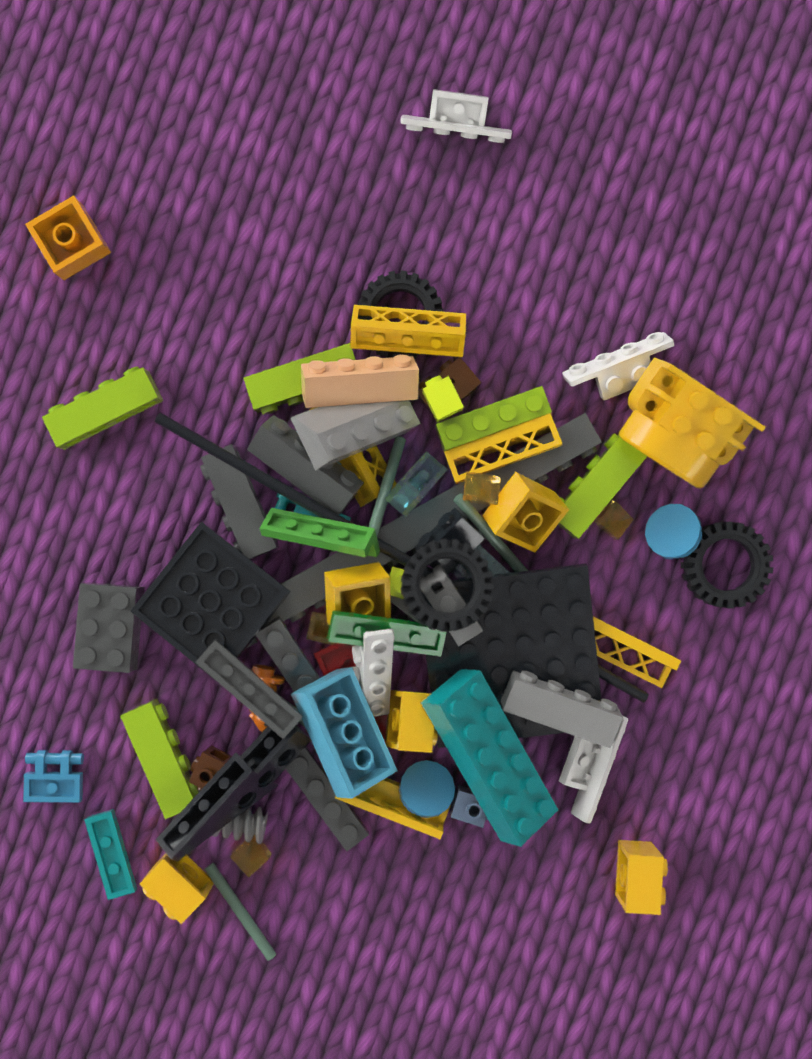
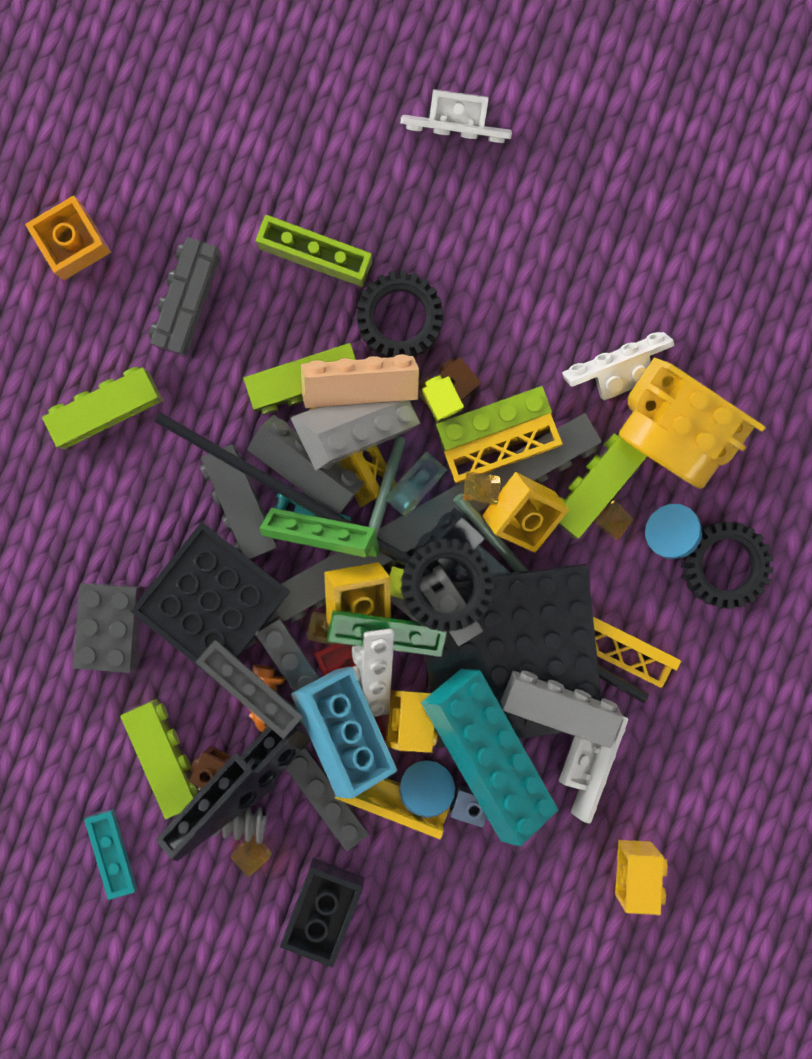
dark azure plate [23,750,84,803] -> none
yellow brick [140,853,214,924] -> none
sand green bar [204,862,277,961] -> none
yellow fence [350,305,466,357] -> none
none -> dark grey brick [149,237,222,357]
none -> lime brick [255,214,373,287]
none -> black brick [280,858,365,968]

